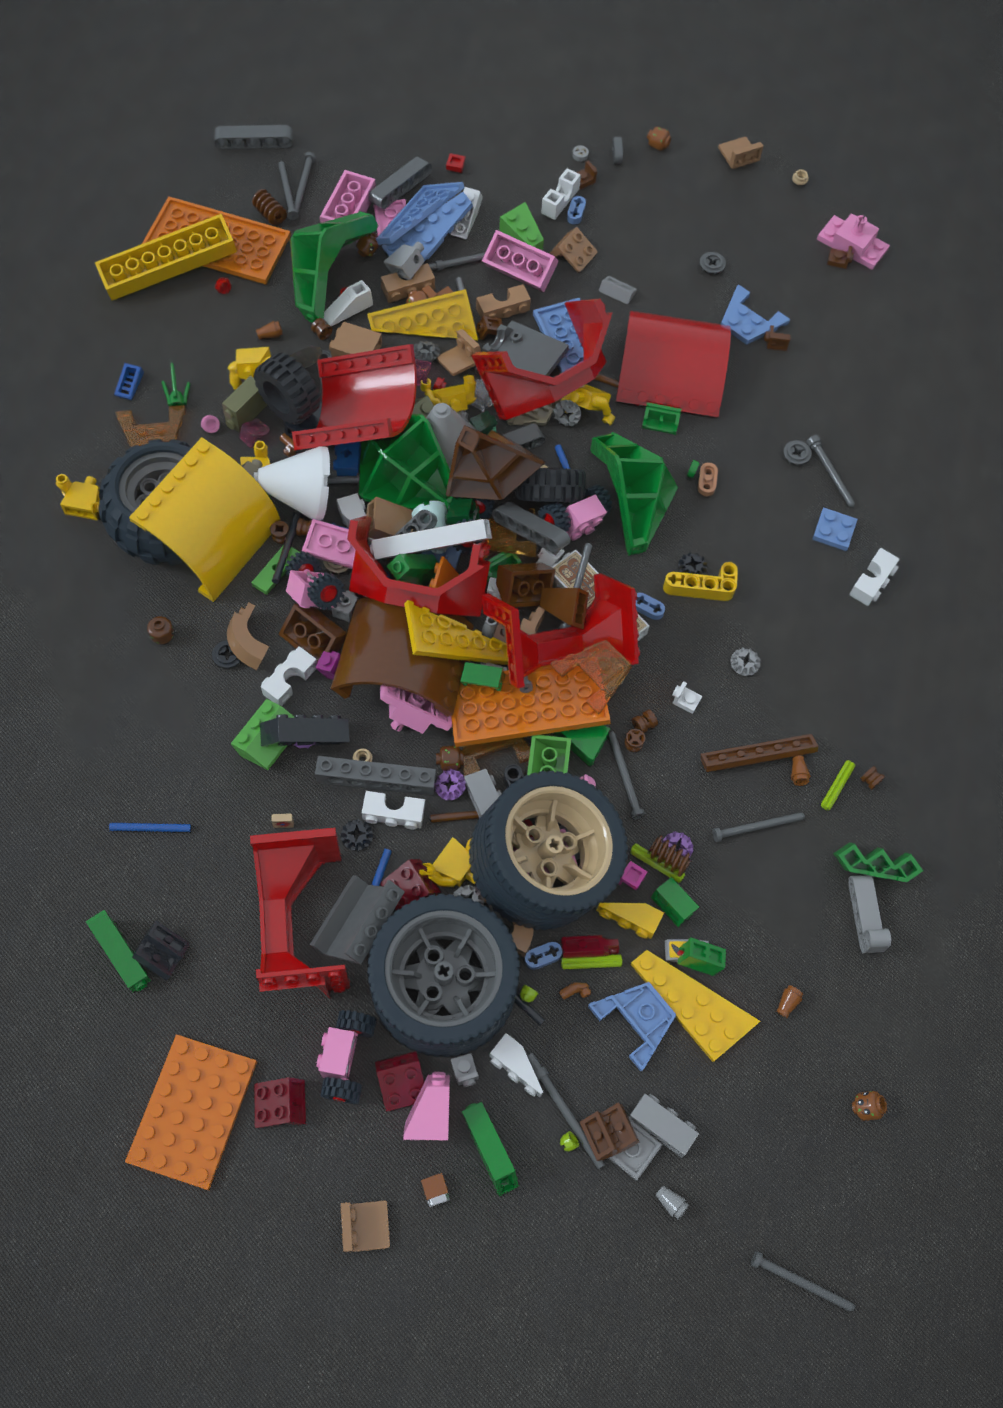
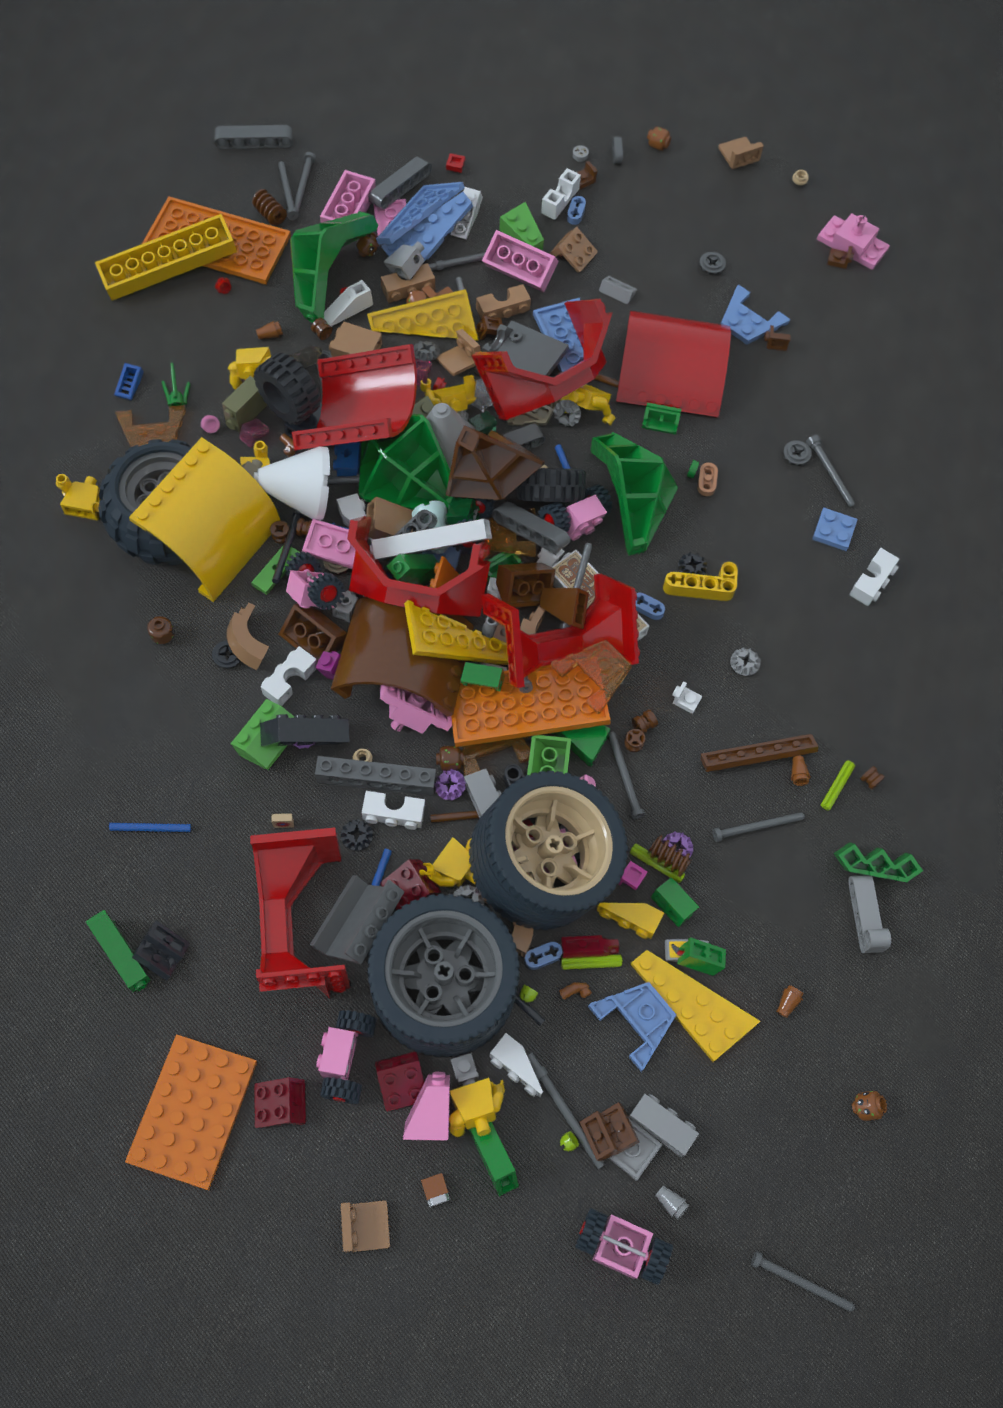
none -> yellow torso [449,1078,505,1137]
none -> brick [575,1208,673,1285]

